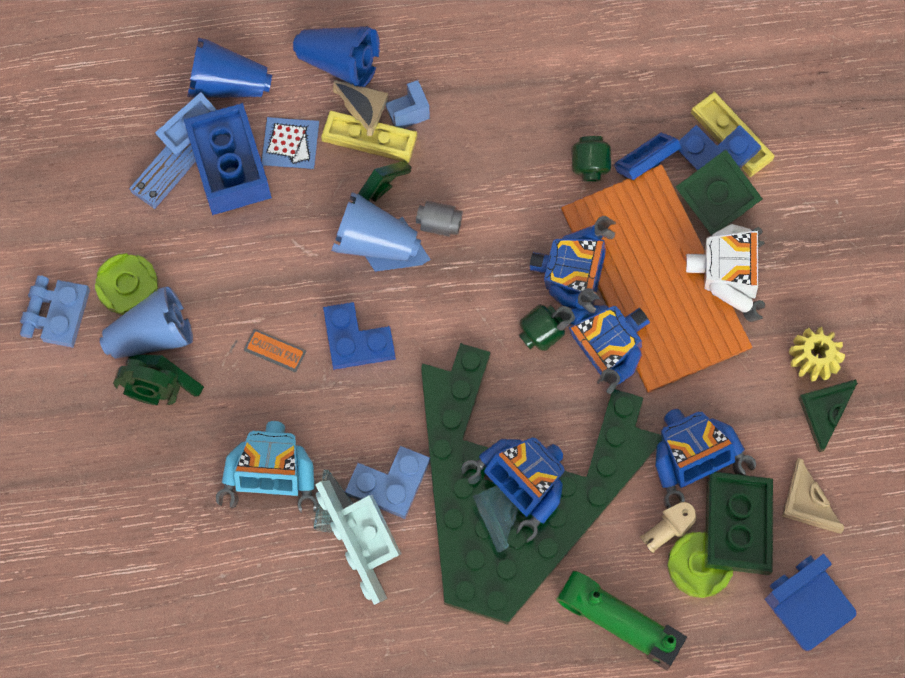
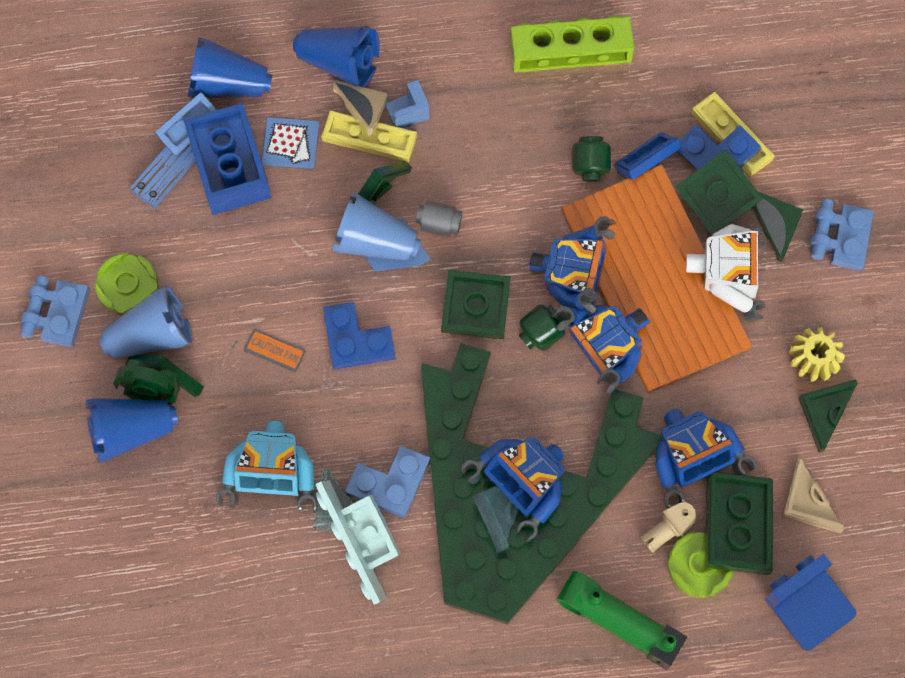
none -> blue cone [85,398,178,463]
none -> dark green plate [441,270,511,340]
none -> lime brick [510,15,634,73]
none -> tile [753,191,803,262]
none -> medium blue plate [810,199,874,271]

